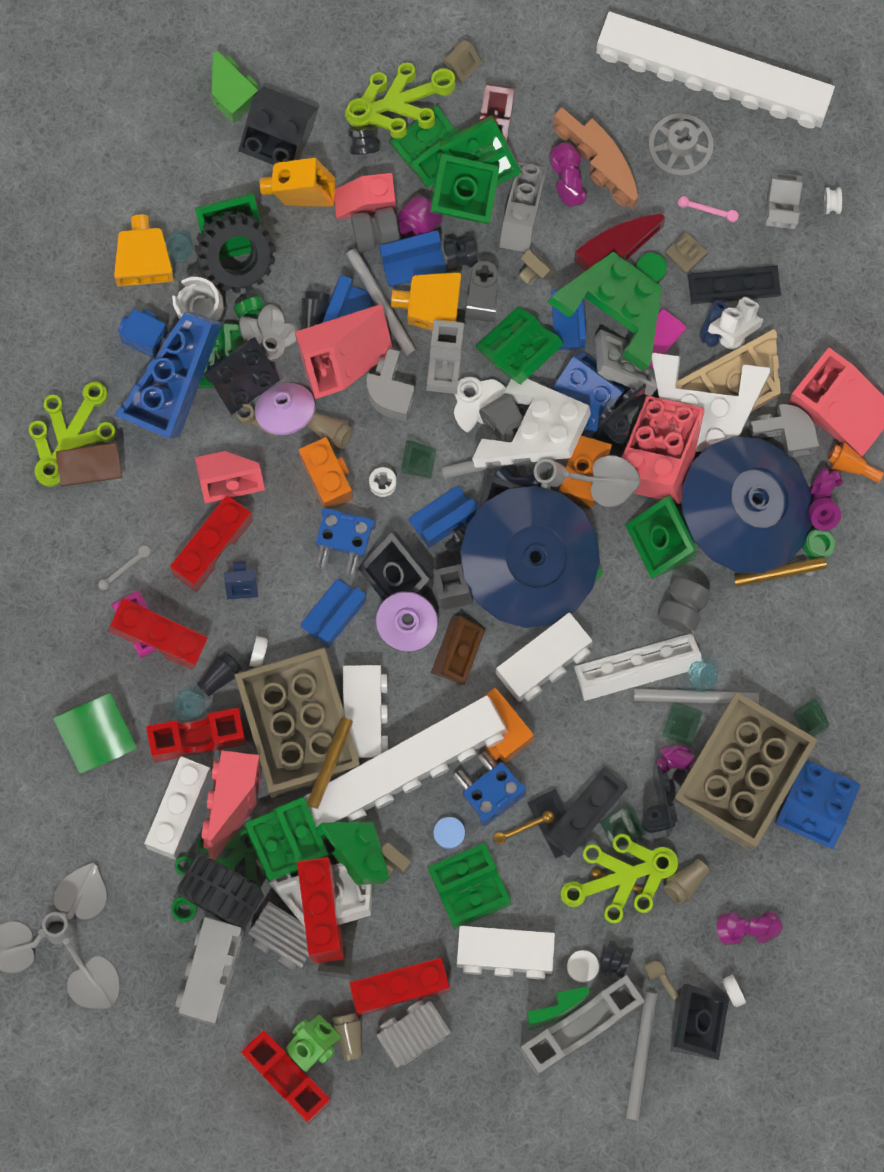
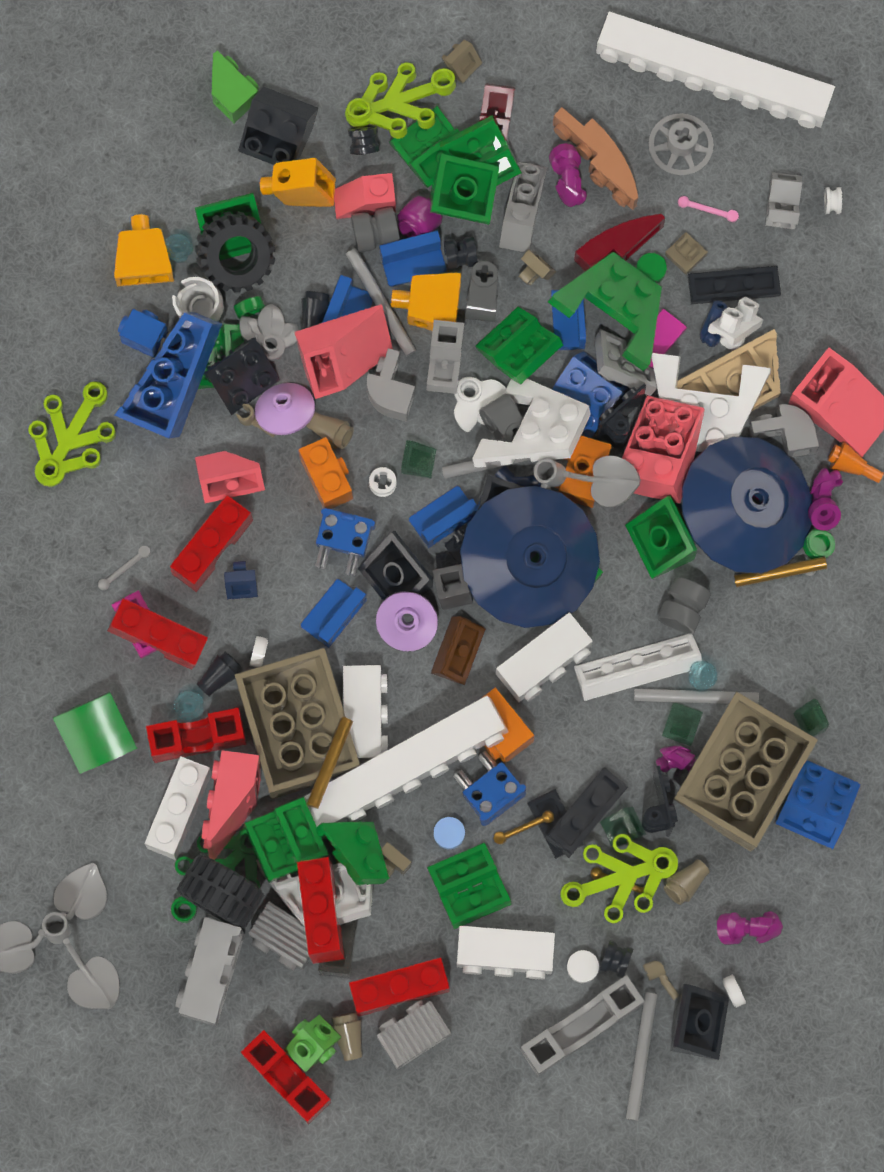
reddish brown slope [56,443,122,487] -> none
green slope [526,986,589,1030] -> none

